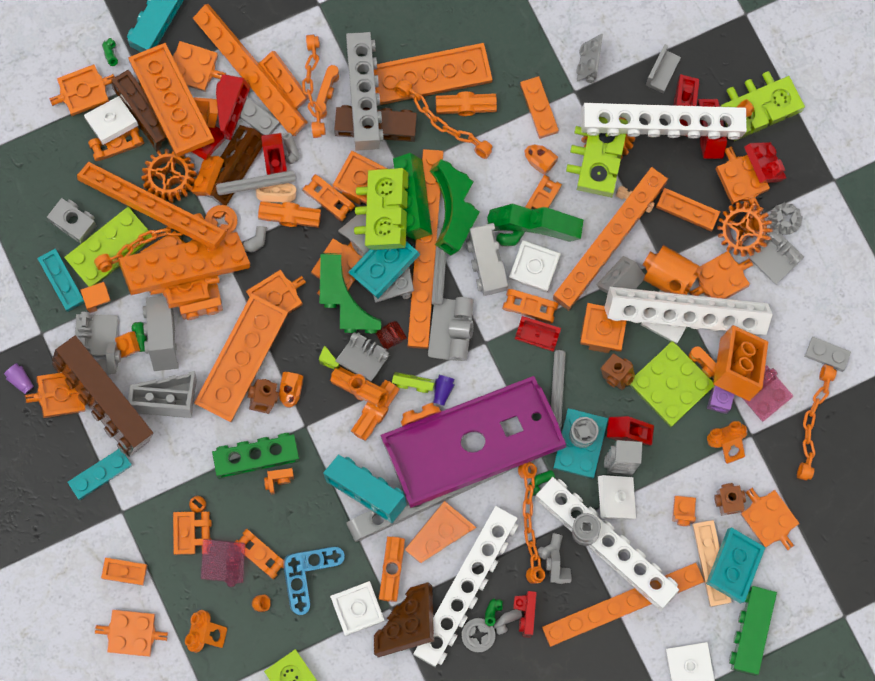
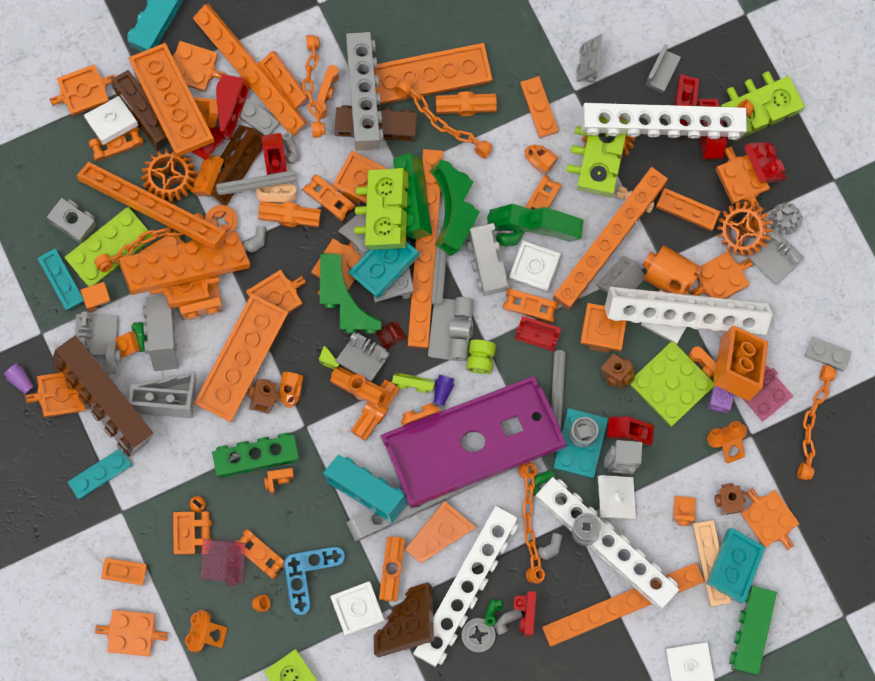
green arm [102,38,118,66] -> none
light grey bracket [546,550,572,584] -> none
none -> lime wheel [466,340,496,374]

